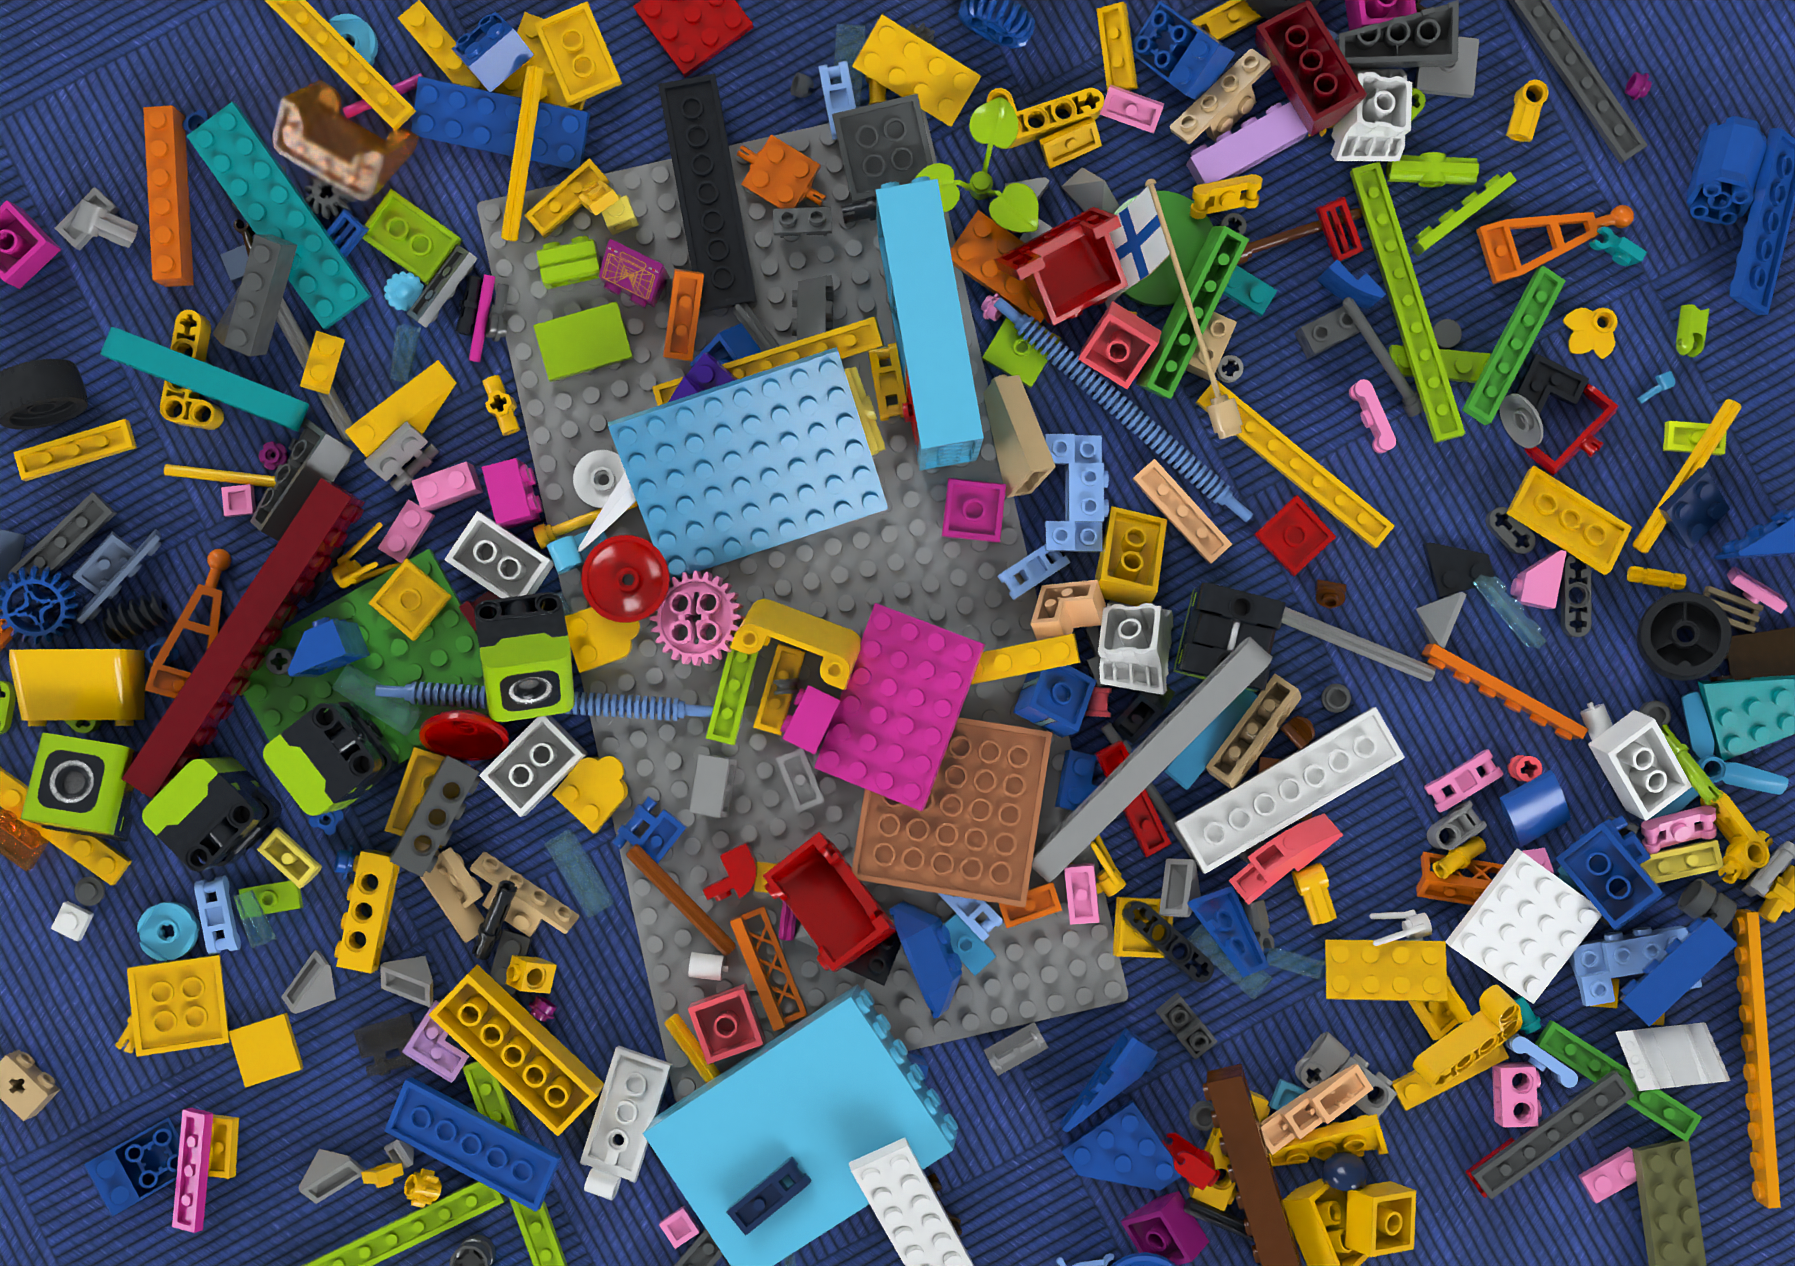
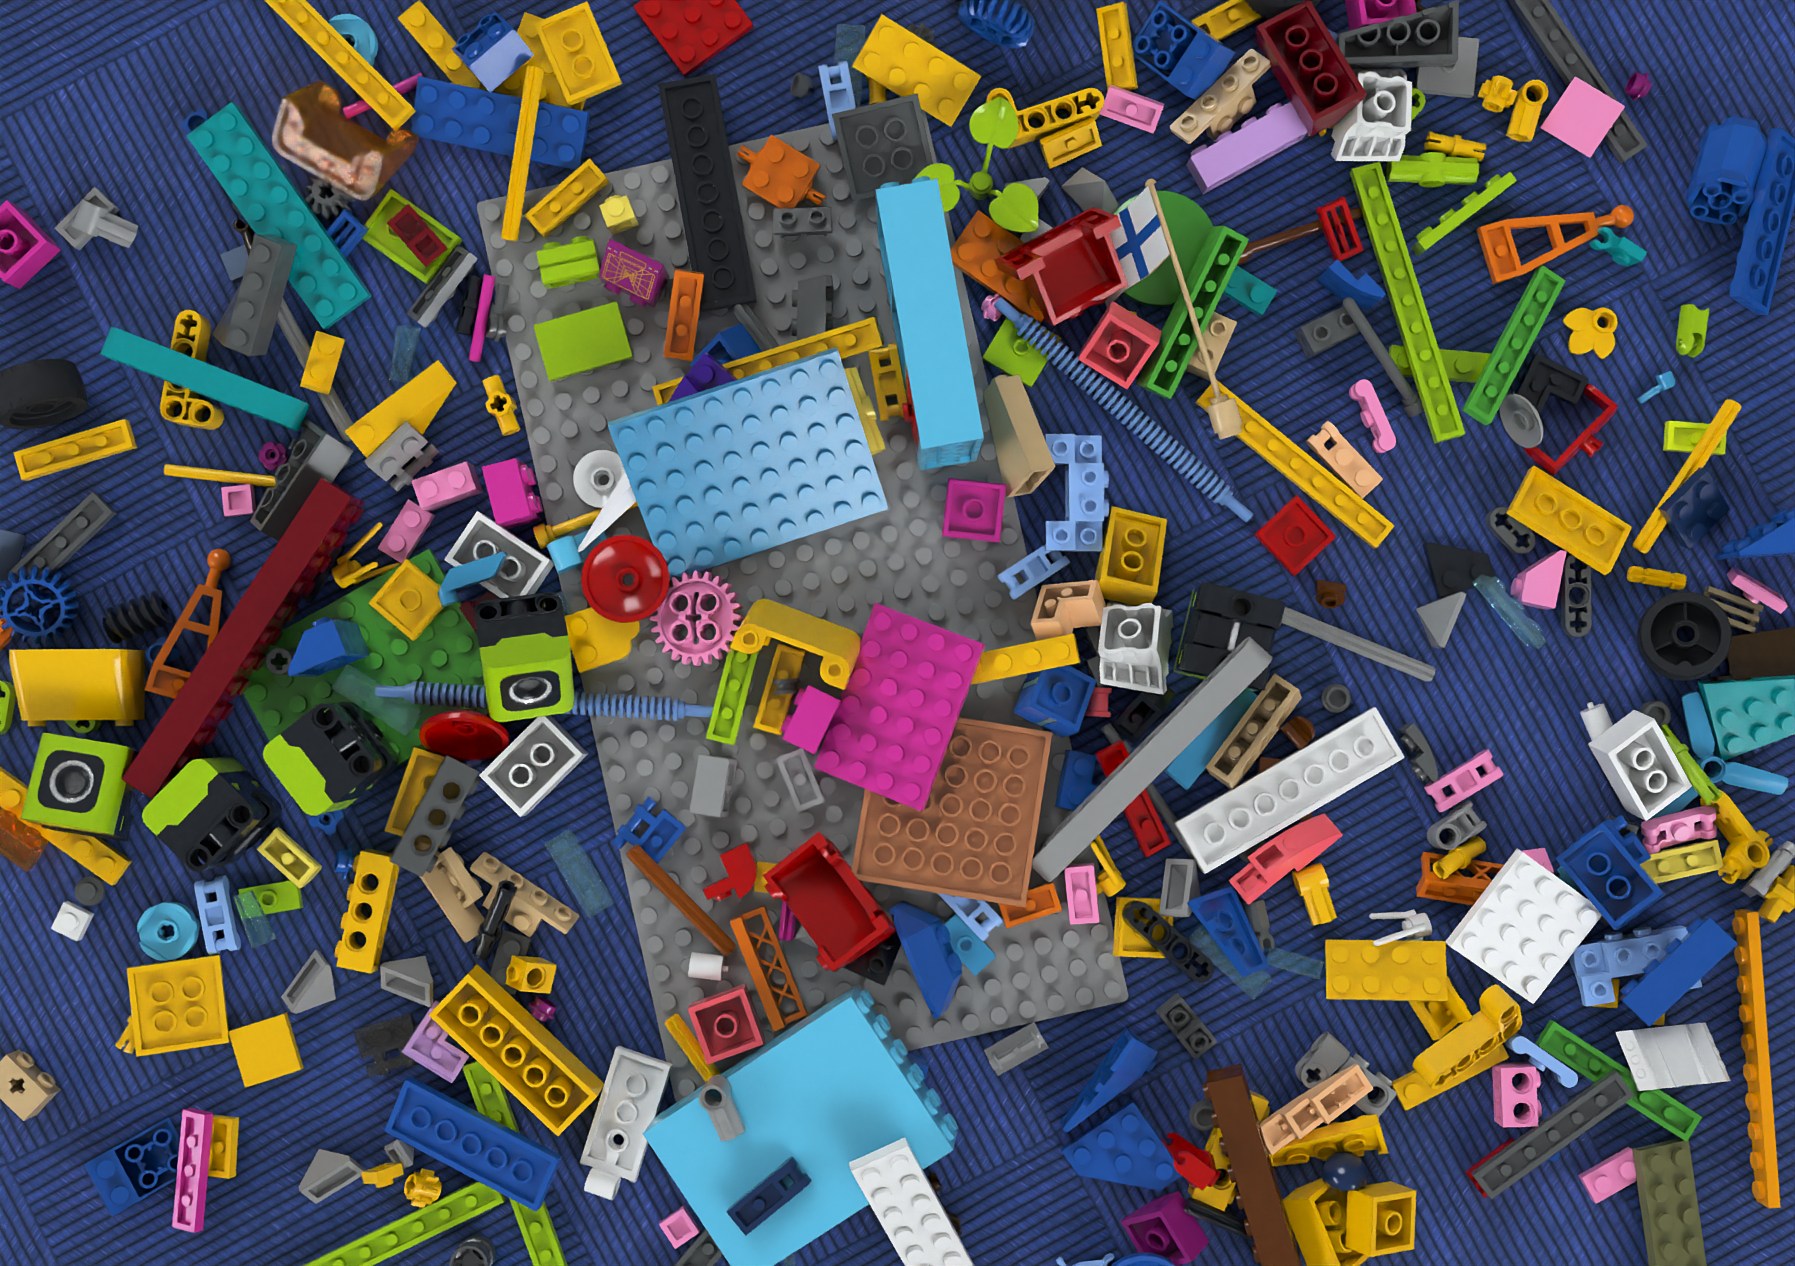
sand blue bracket [72,529,161,624] -> none
orange brick [143,105,194,287] -> none
medium azure piece [384,271,424,311] -> none
yellow plate [552,756,628,834] -> none
yellow plate [578,180,620,216] -> none
black pin [841,197,877,224] -> none
light nougat plate [1132,459,1232,565] -> none
yellow plate [1190,174,1263,219] -> none
light grey bush [1216,355,1244,383] -> none
dark grey bush [1219,213,1247,235] -> none
medium azure plate [1269,1079,1308,1110] -> none
orange plate [1421,644,1588,741] -> none
dark grey tile [1432,319,1462,349] -> none
blue slope [1500,770,1571,847] -> none
coral bush [1507,755,1542,782] -> none
teal pin [1512,995,1541,1034] -> none
dark grey wheel [1677,878,1737,929] -> none
none -> dark red slope [387,204,448,267]
none -> dark azure piece [438,551,508,607]
none -> light grey piece [699,1075,746,1141]
none -> light nougat plate [1306,421,1383,499]
none -> dark grey slope [1398,723,1439,783]
none -> yellow pin [1424,131,1486,162]
none -> yellow gear [1478,76,1518,112]
none -> bright pink tile [1540,76,1625,158]

